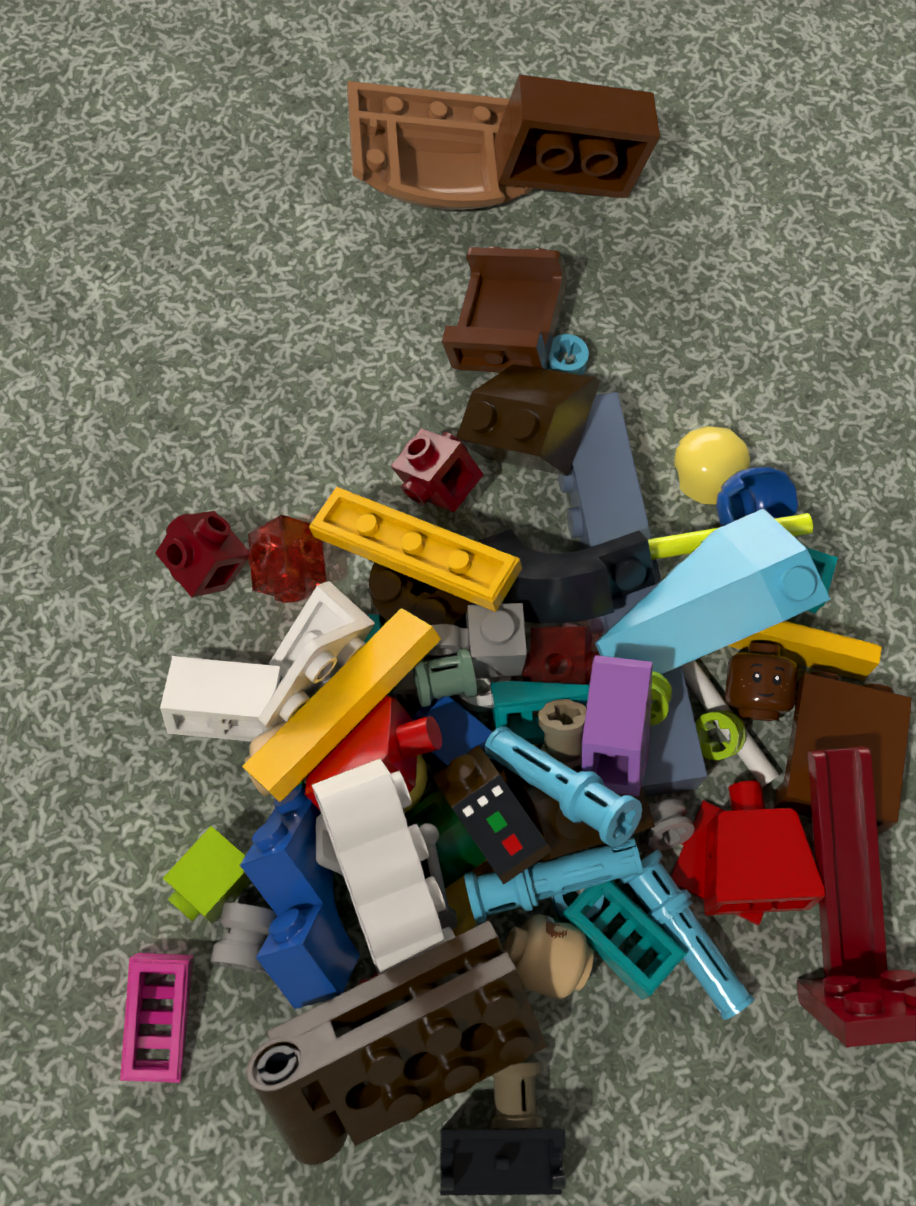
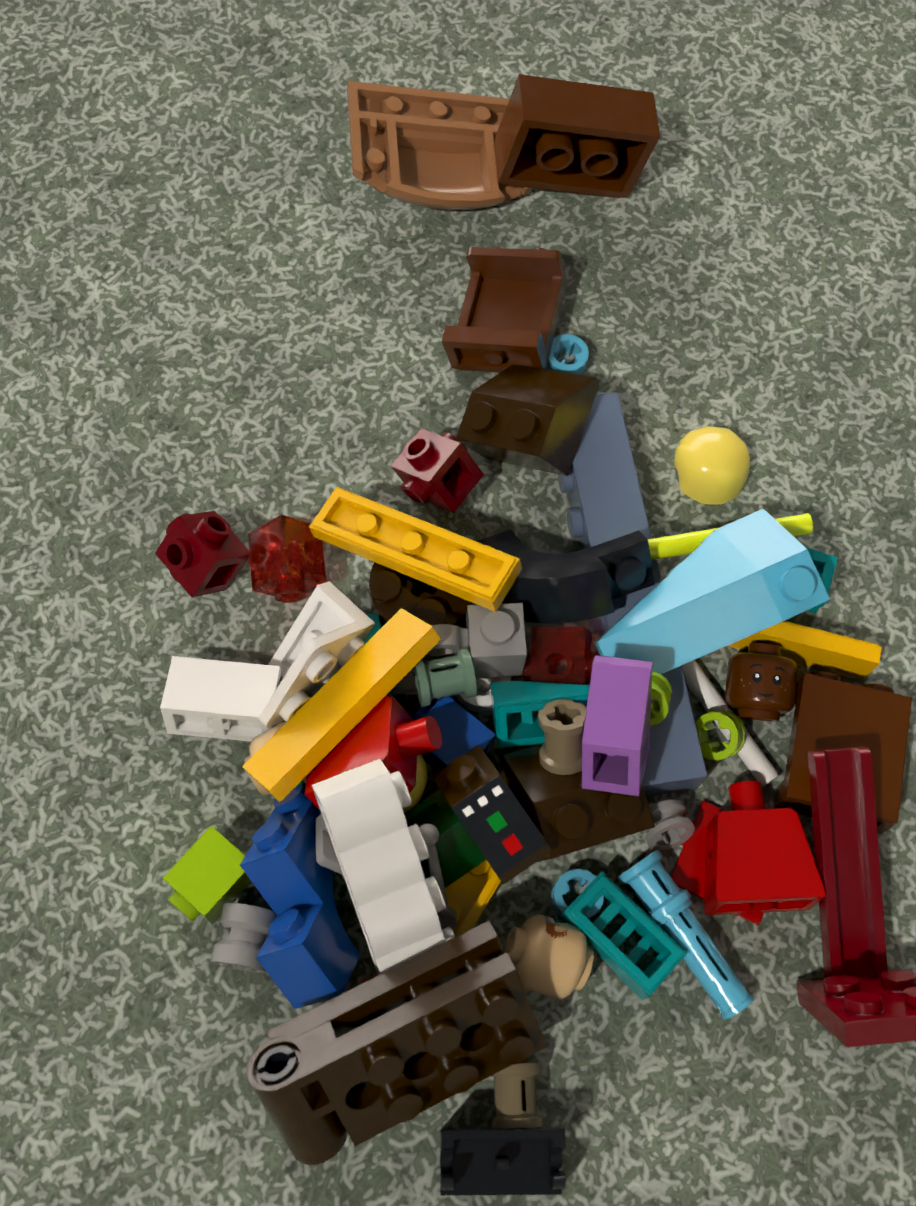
dark pink slope [120,953,193,1083] -> none
medium azure pin [464,837,644,924] -> none
medium azure pin [484,726,642,847] -> none
blue hair [716,467,798,526] -> none

